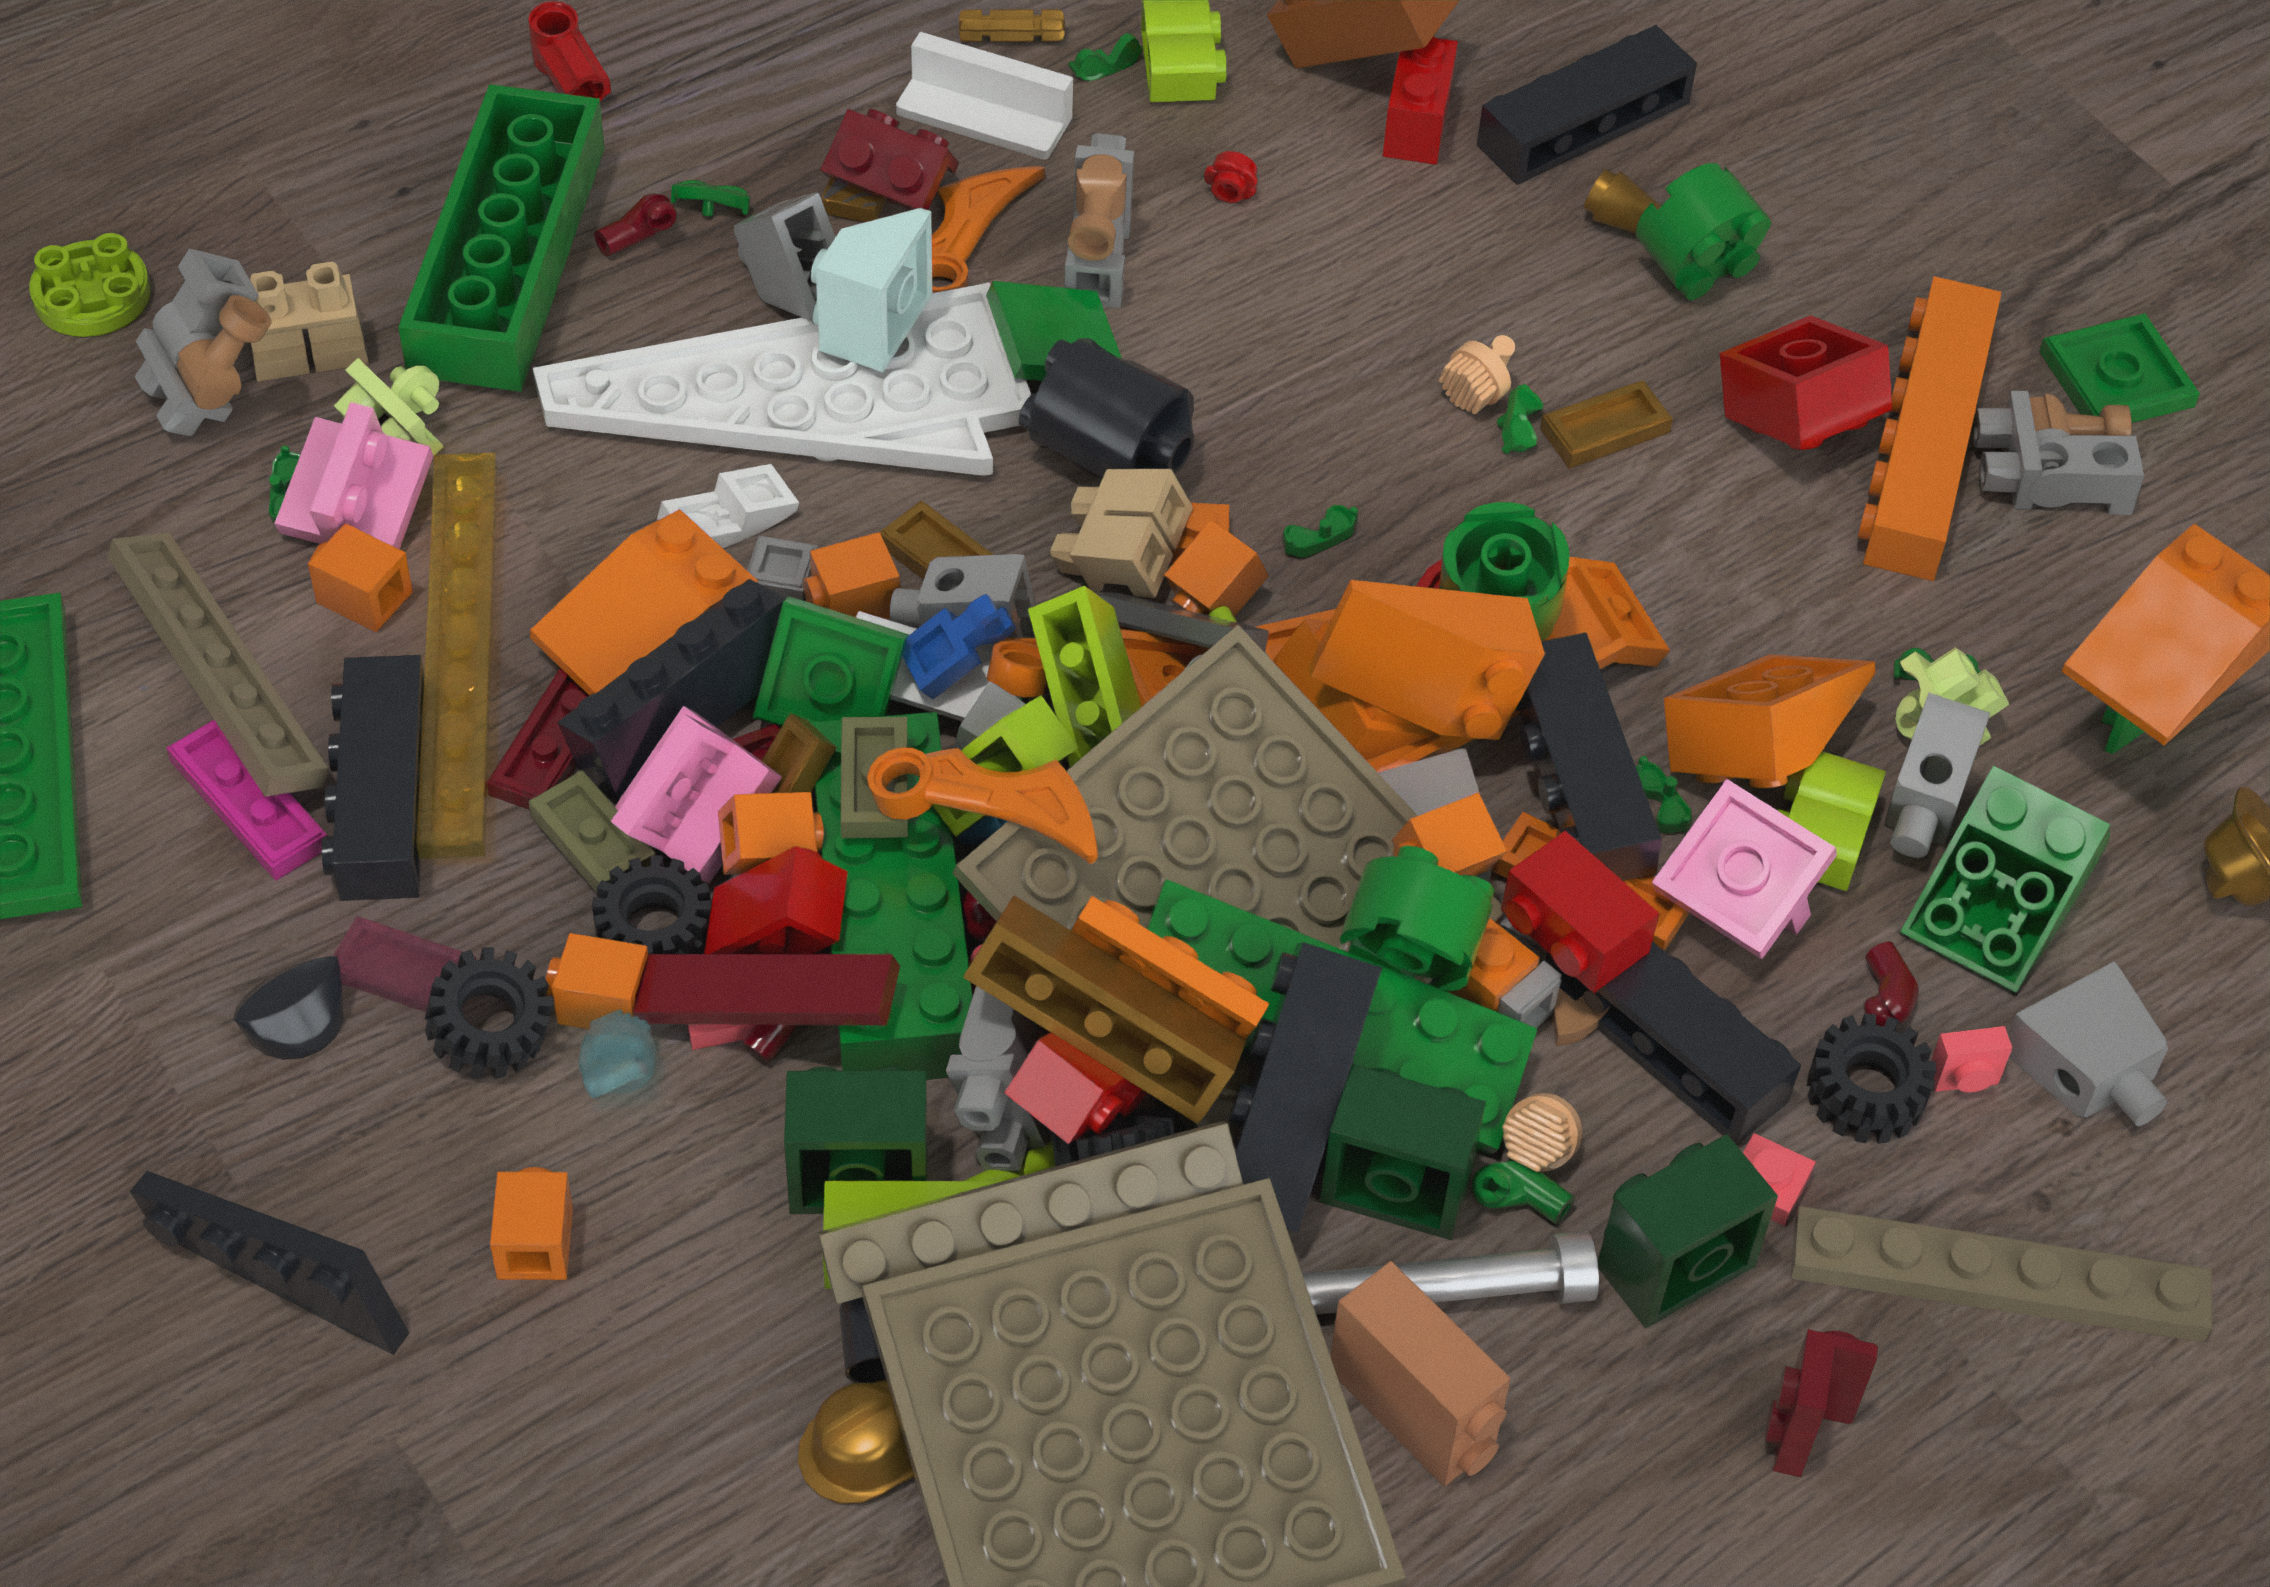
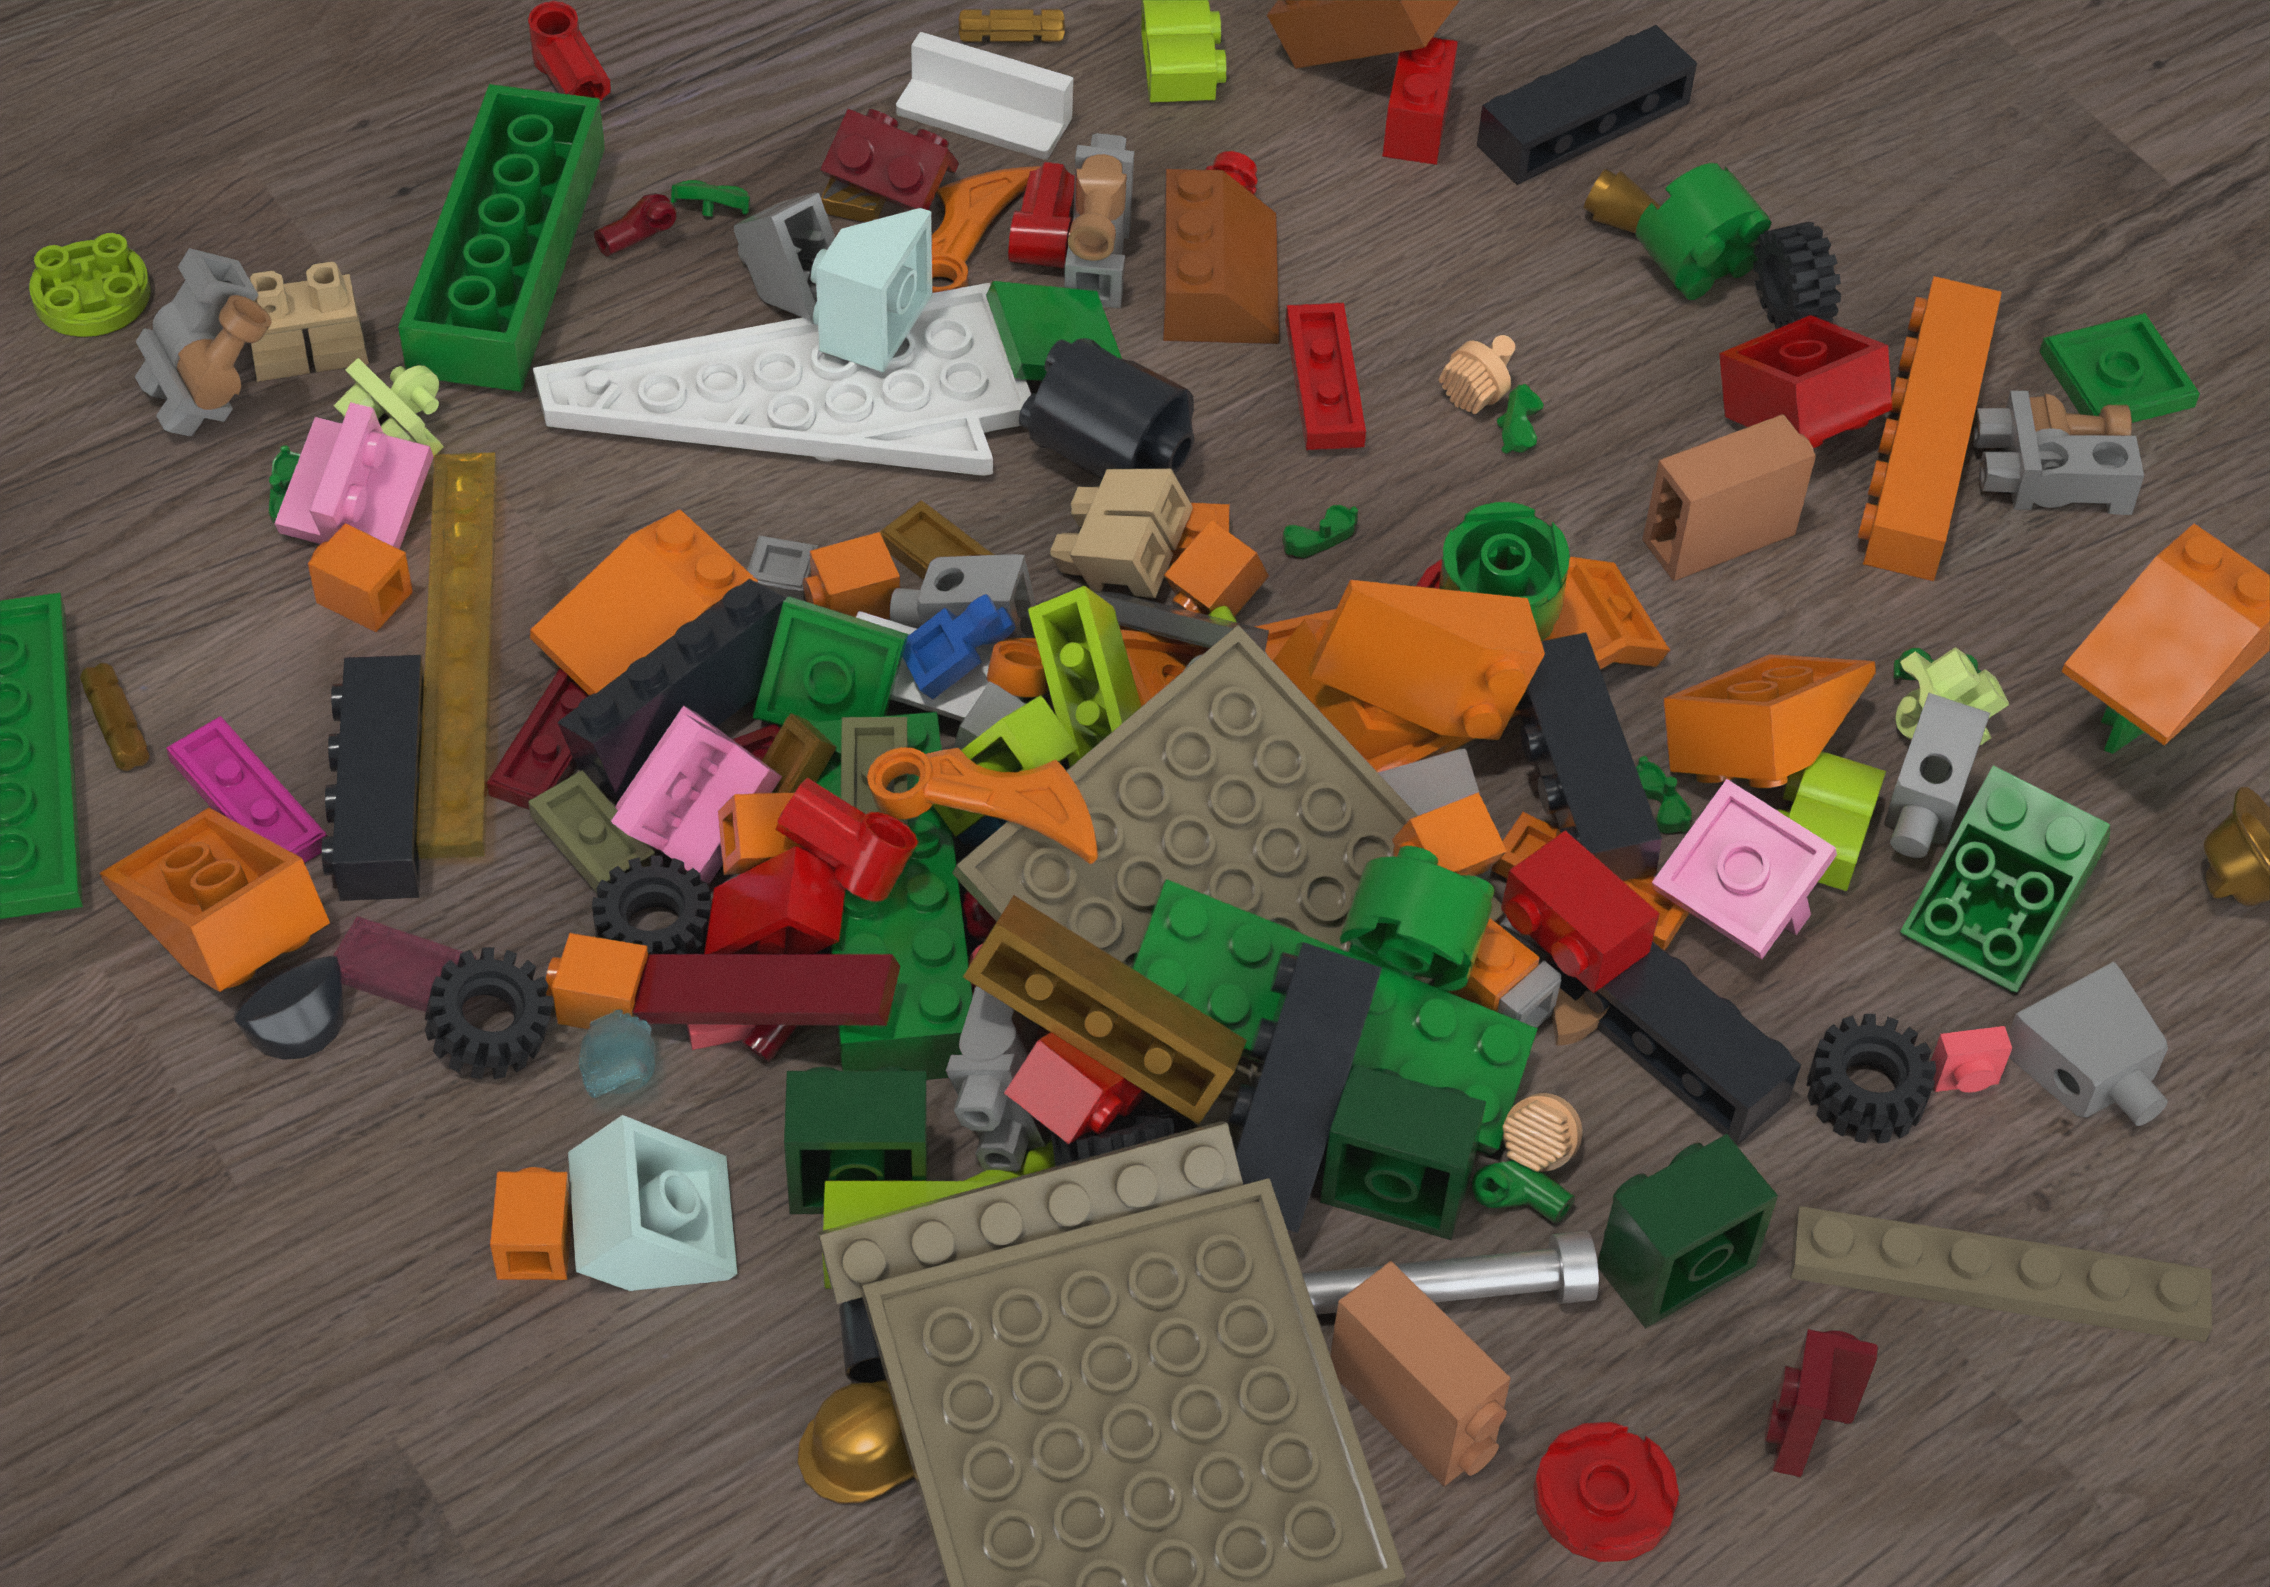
dark tan plate [108,532,329,797] -> none
black wing [130,1171,409,1355] -> none
white slope [657,464,799,548] -> none
green piece [1068,33,1143,81] -> none
orange plate [1071,896,1269,1039] -> none
pearl gold tile [1540,380,1673,469] -> none
coral plate [1743,1133,1816,1226] -> none
dark red arm [1863,941,1919,1027] -> none
none -> pearl gold axle [80,663,150,771]
none -> orange slope [100,808,330,992]
none -> light aqua slope [568,1115,737,1291]
none -> red piece [775,778,918,901]
none -> red piece [1008,162,1075,269]
none -> dark orange slope [1163,169,1279,344]
none -> red plate [1285,303,1366,450]
none -> red tile [1533,1422,1679,1562]
none -> nougat brick [1642,414,1816,581]
none -> black tyre [1753,222,1841,329]

